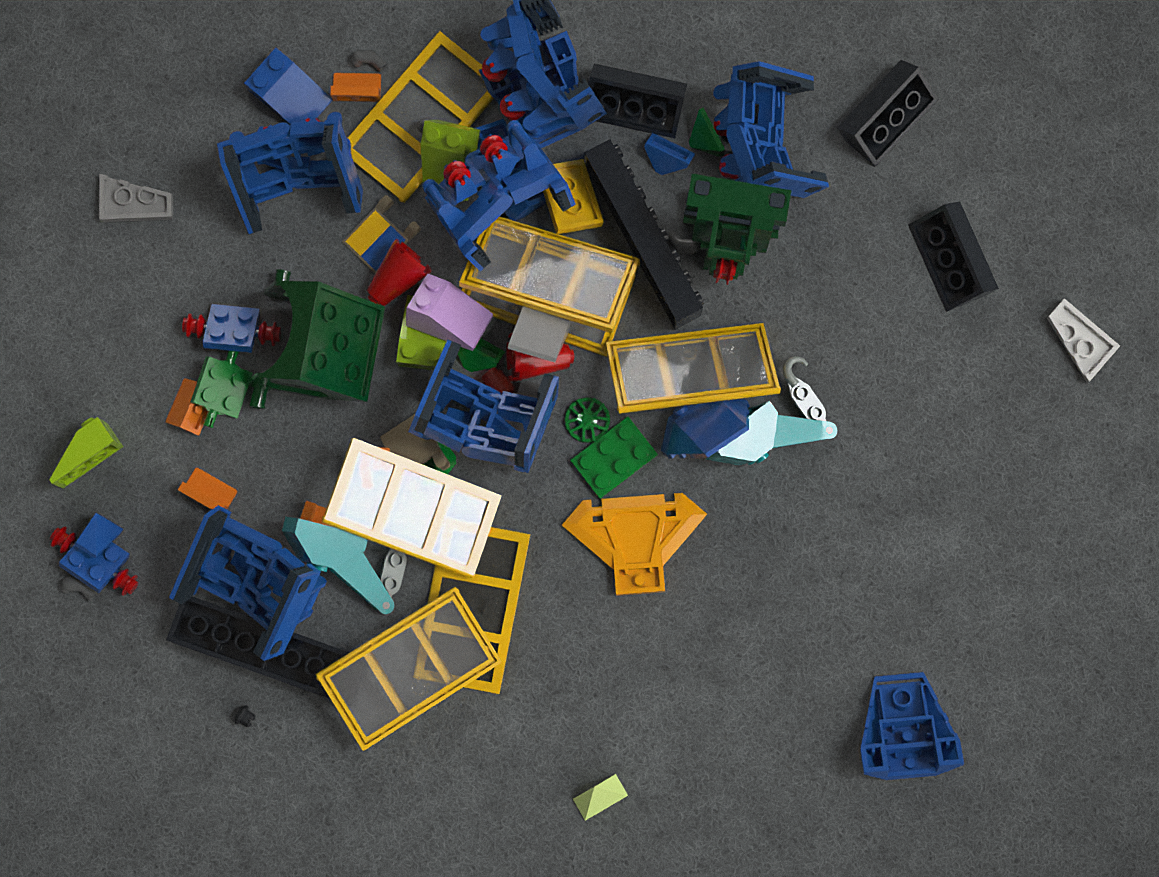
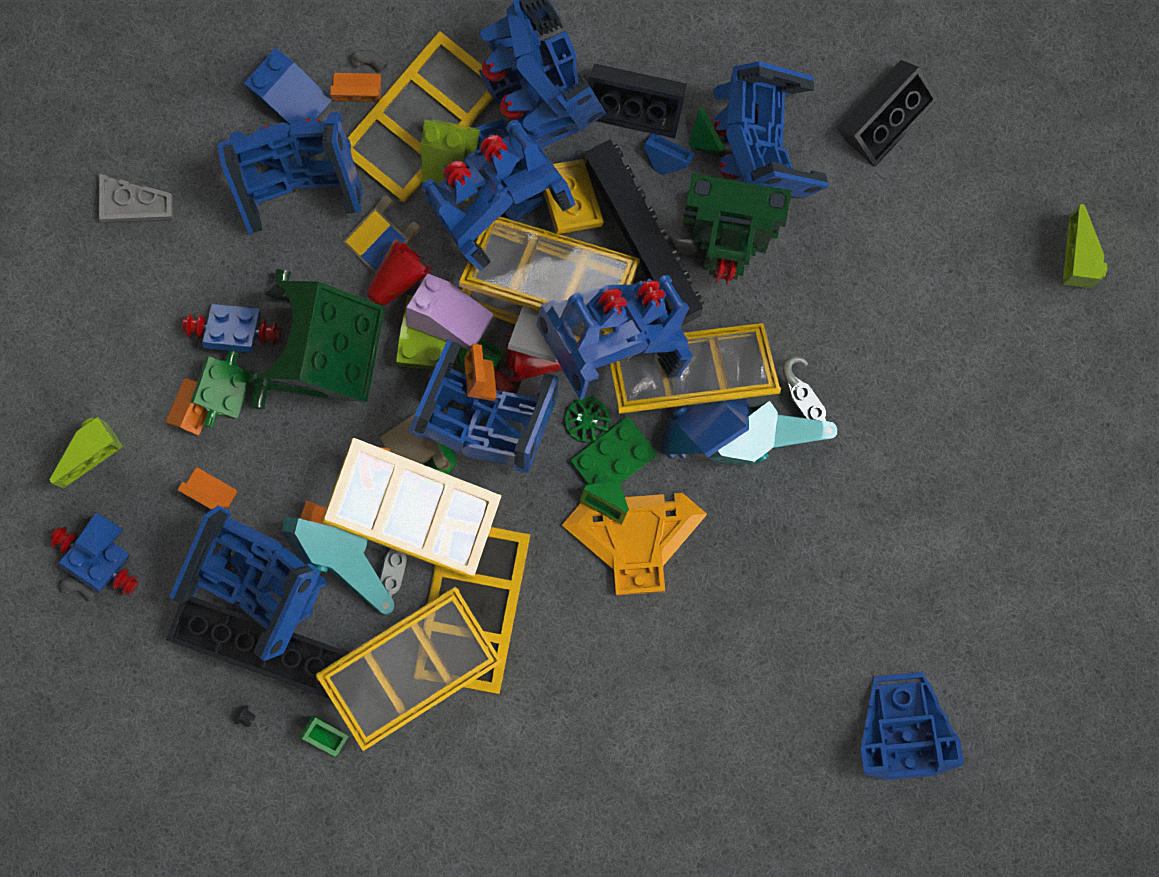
yellowish green slope [573,774,628,820] -> none
black slope [908,201,999,312] -> none
white wing [1047,299,1120,383] -> none
none -> green slope [300,716,349,757]
none -> orange panel [464,343,497,401]
none -> blue container [537,275,693,400]
none -> green slope [579,480,629,525]
none -> lime slope [1063,204,1107,288]

